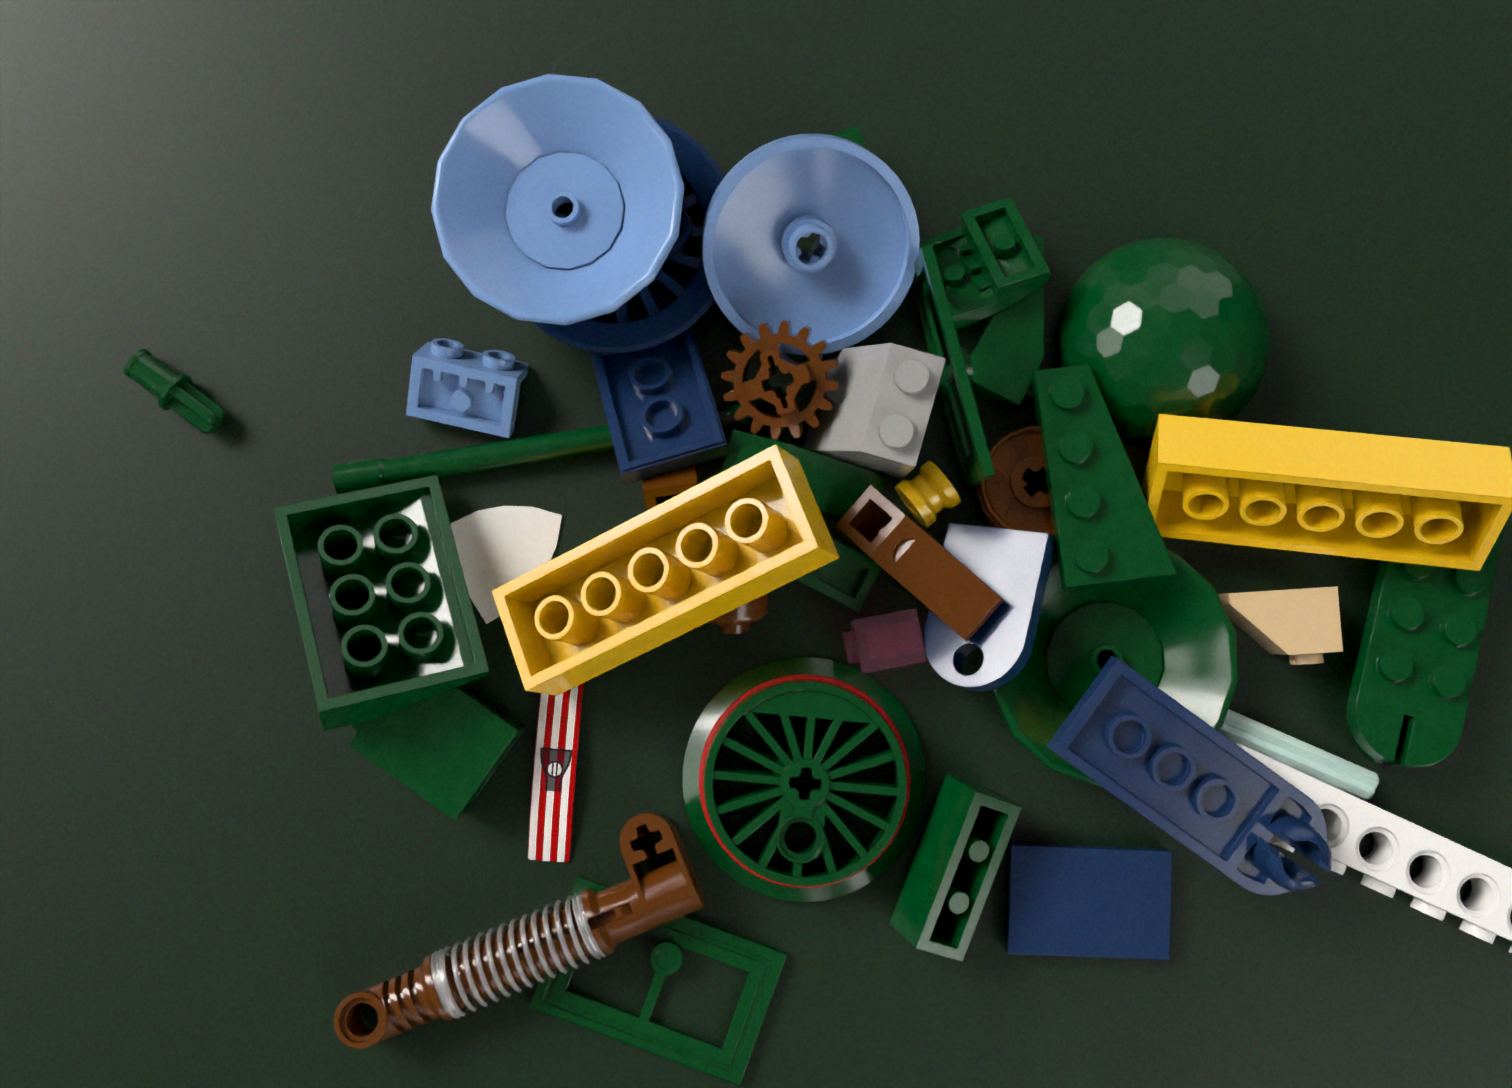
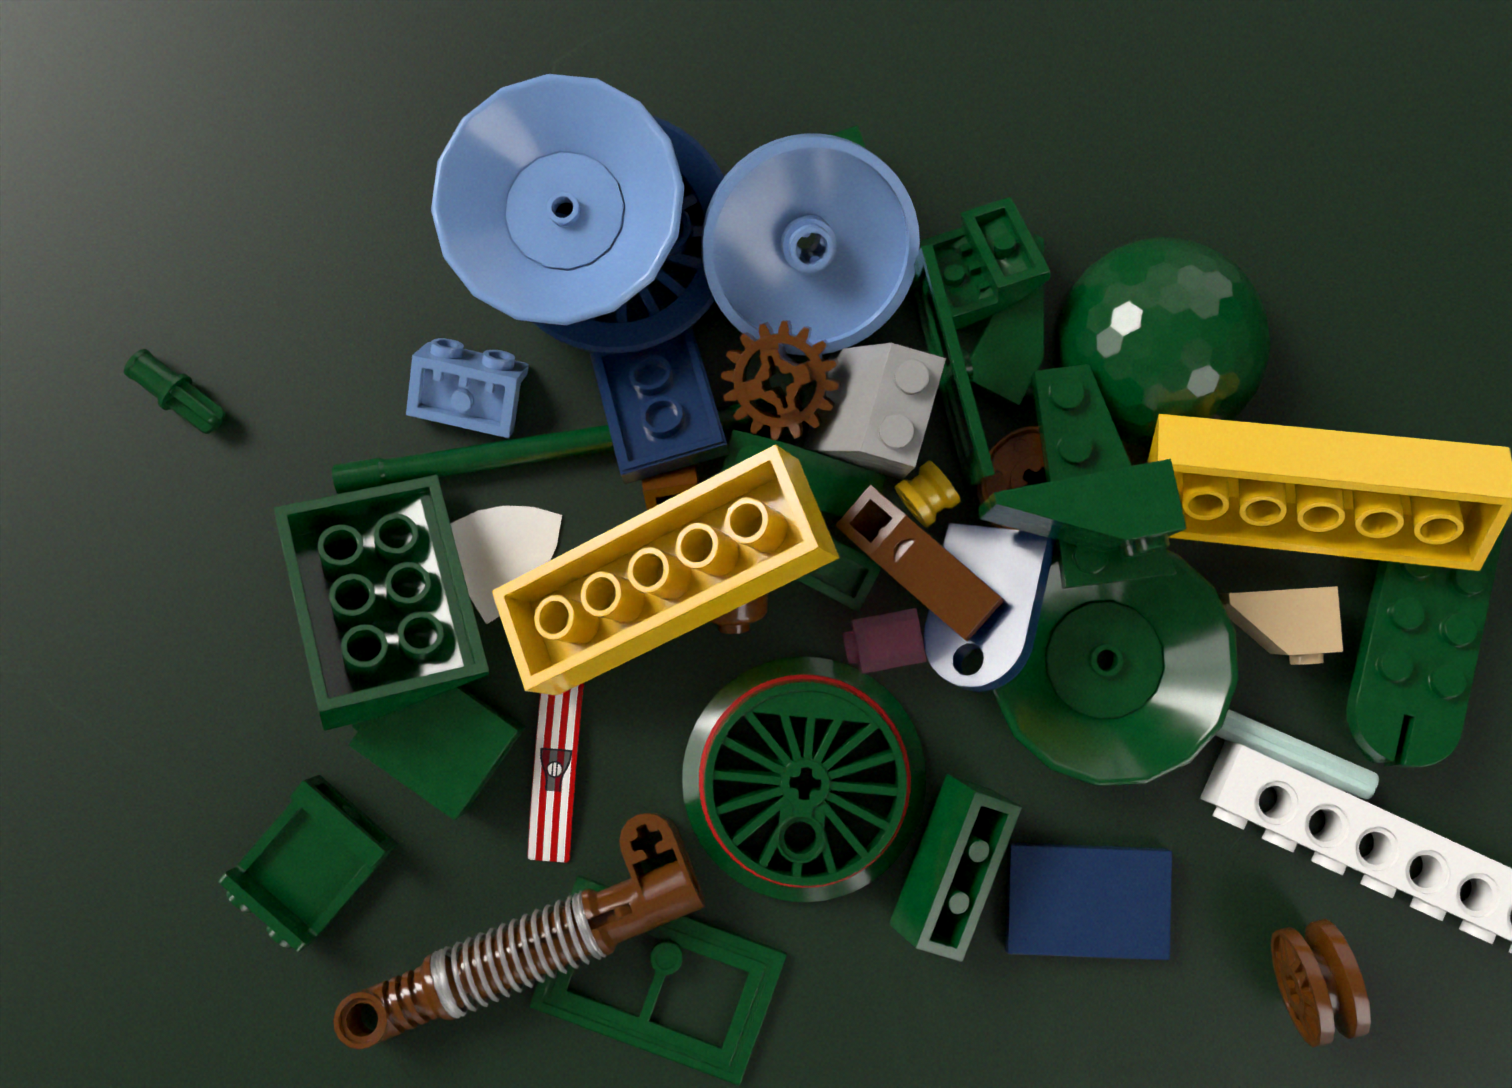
dark blue plate [1046,656,1332,895] -> none
none -> dark green panel [218,775,399,952]
none -> dark green slope [978,459,1187,559]
none -> reddish brown wheel [1271,919,1371,1048]

